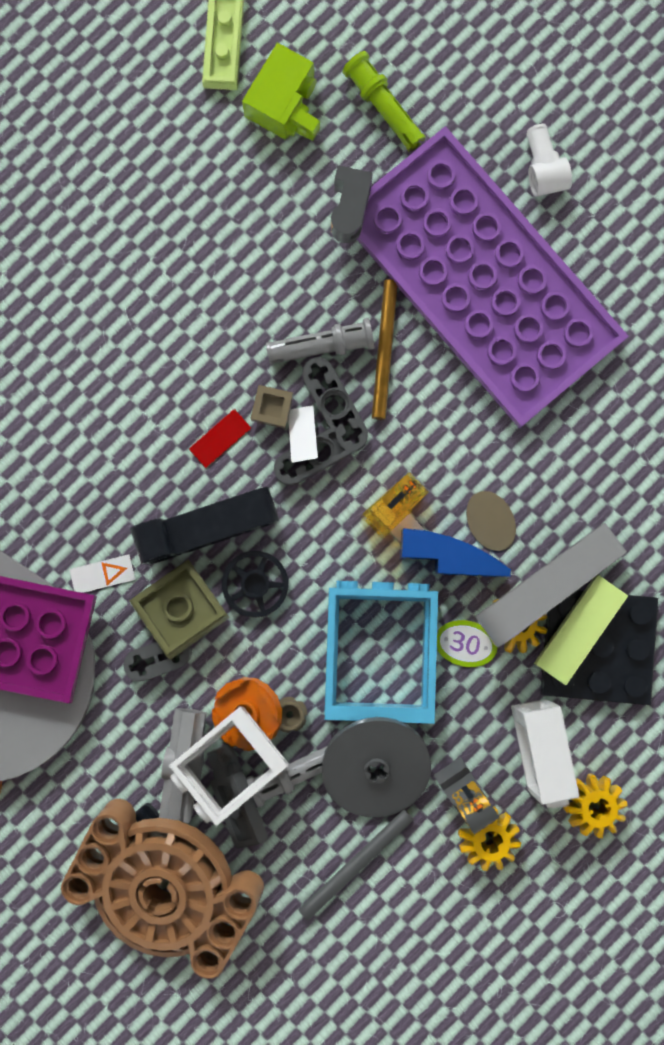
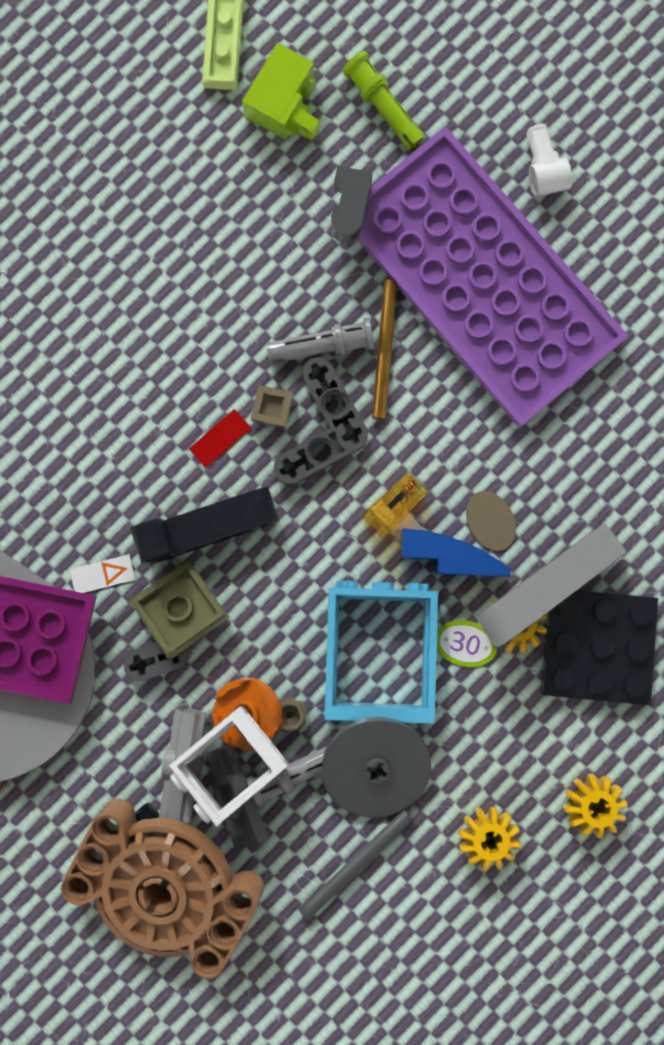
black wheel [222,551,289,618] -> none
white sticker [288,405,318,463] -> none
dark grey leg [434,757,499,835] -> none
white window [511,699,579,808] -> none
yellowish green tile [534,575,628,685] -> none

